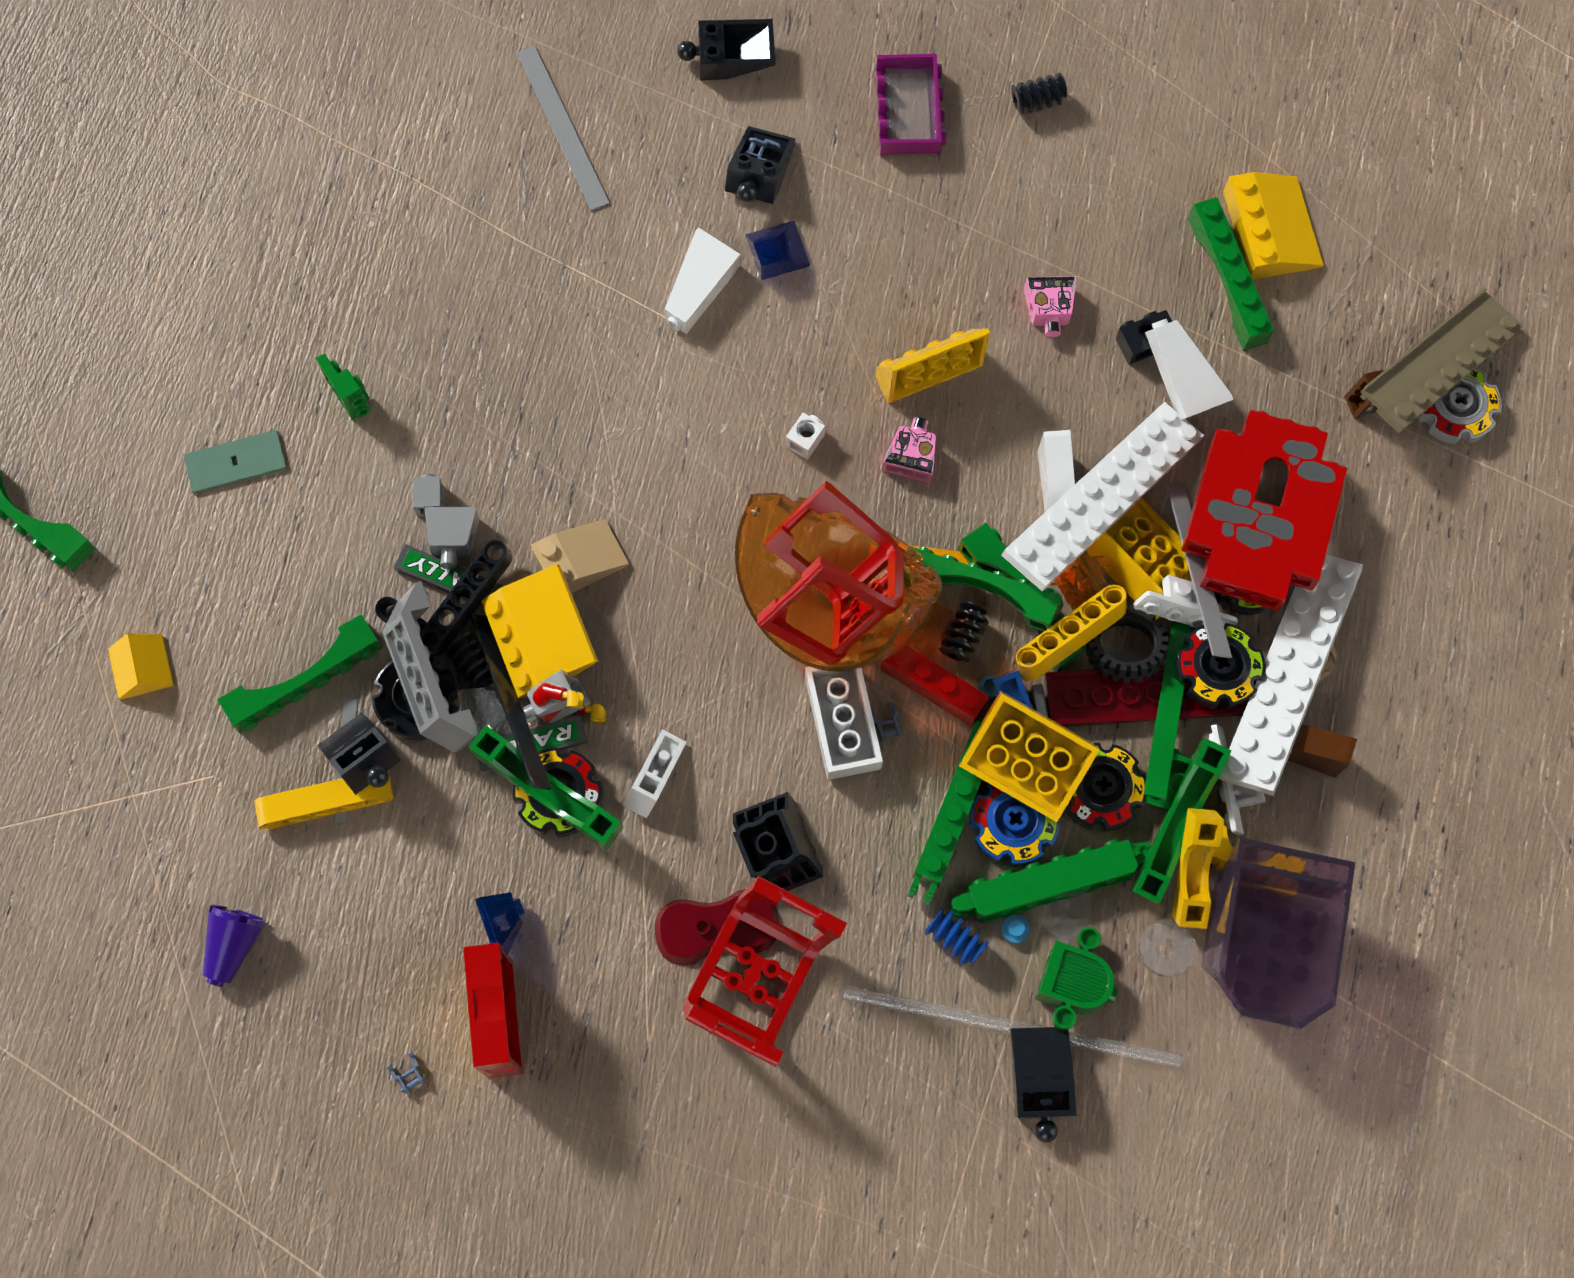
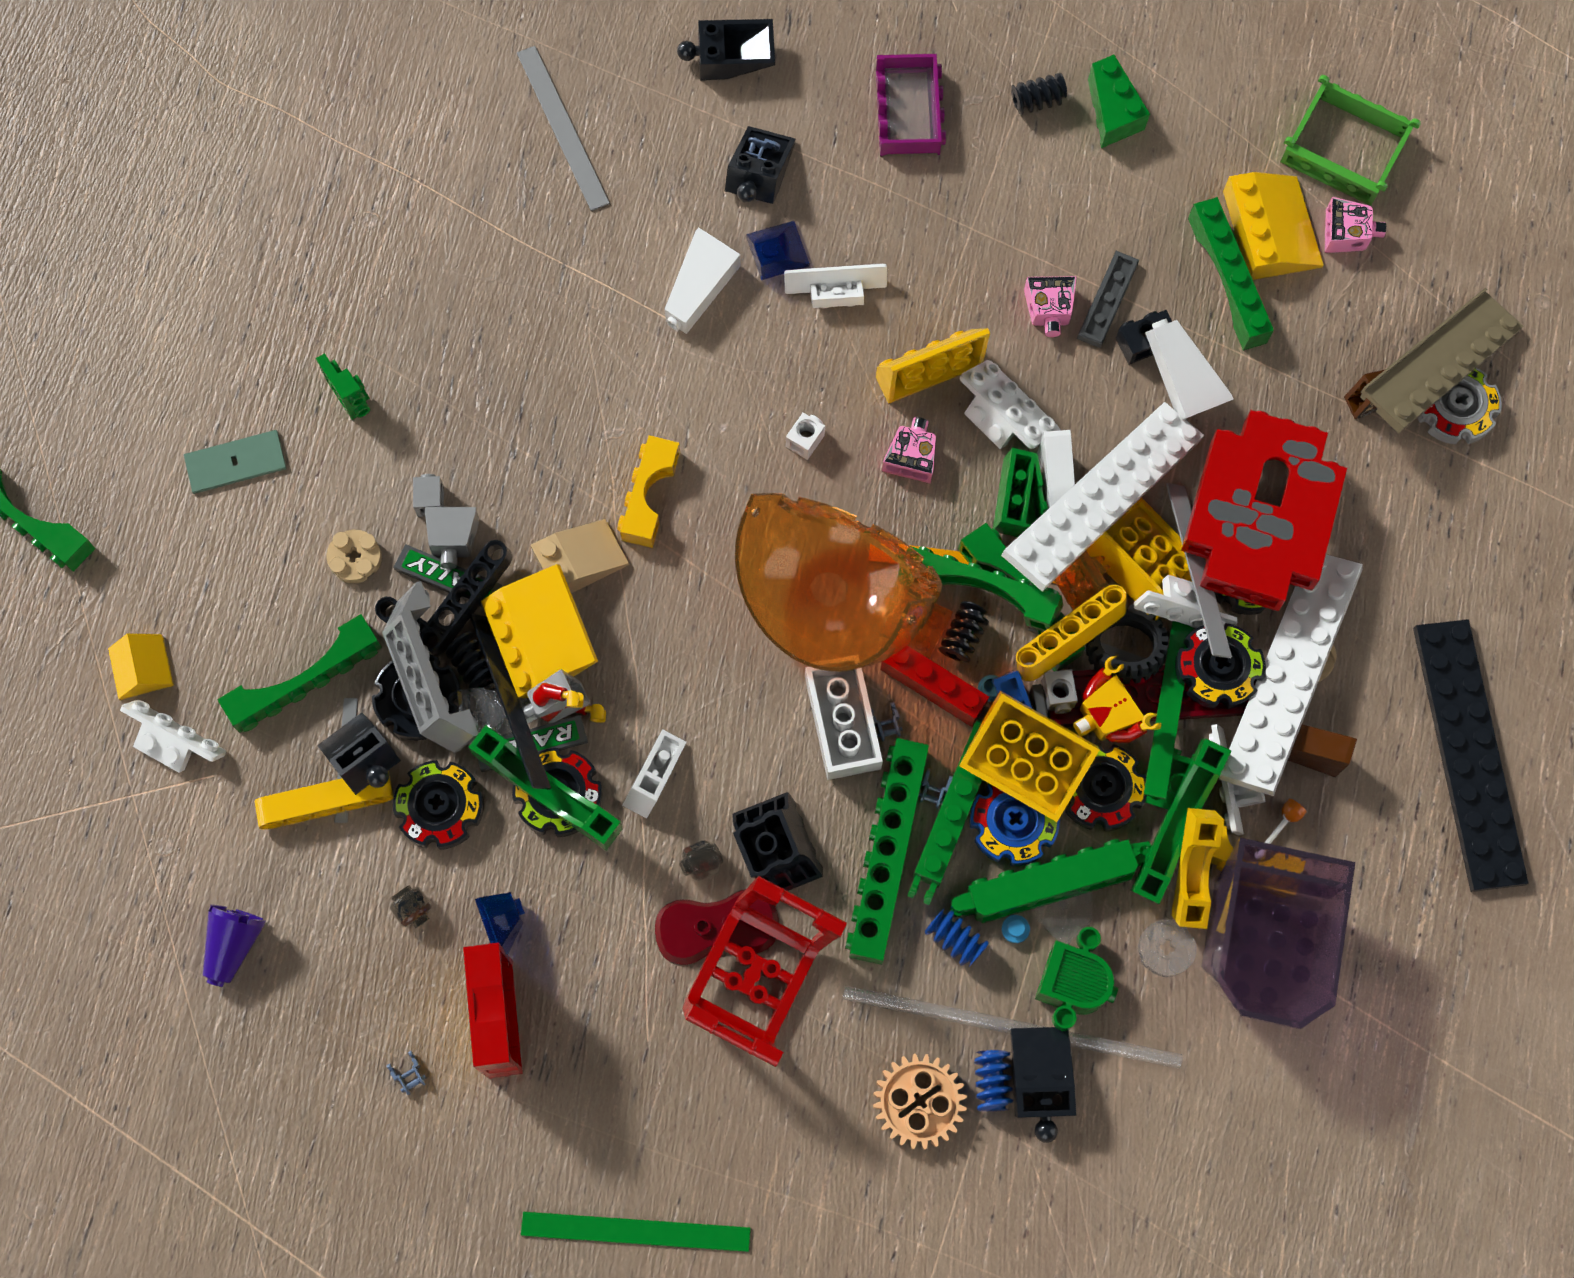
red windscreen [757,481,904,665] -> none
none -> white bracket [120,700,226,773]
none -> tan plate [326,530,382,583]
none -> clear smoke head [390,885,432,929]
none -> black piece [393,760,484,850]
none -> green piece [521,1212,750,1252]
none -> yellow arch [617,435,680,548]
none -> clear smoke head [679,840,723,881]
none -> white bracket [784,264,887,308]
none -> green brick [845,738,929,965]
none -> light nougat gear [873,1054,967,1150]
none -> sand blue piece [918,768,953,809]
none -> white bracket [960,360,1060,449]
none -> blue piece [974,1050,1013,1111]
none -> green wedge [993,448,1048,537]
none -> light grey brick [1041,669,1078,714]
none -> torso [1073,656,1162,743]
none -> dark grey tile [1077,251,1139,348]
none -> green wedge [1088,54,1150,149]
none -> orange hinge [1255,798,1307,858]
none -> bright green window [1280,75,1421,206]
none -> torso [1325,197,1386,253]
none -> black plate [1413,619,1529,892]

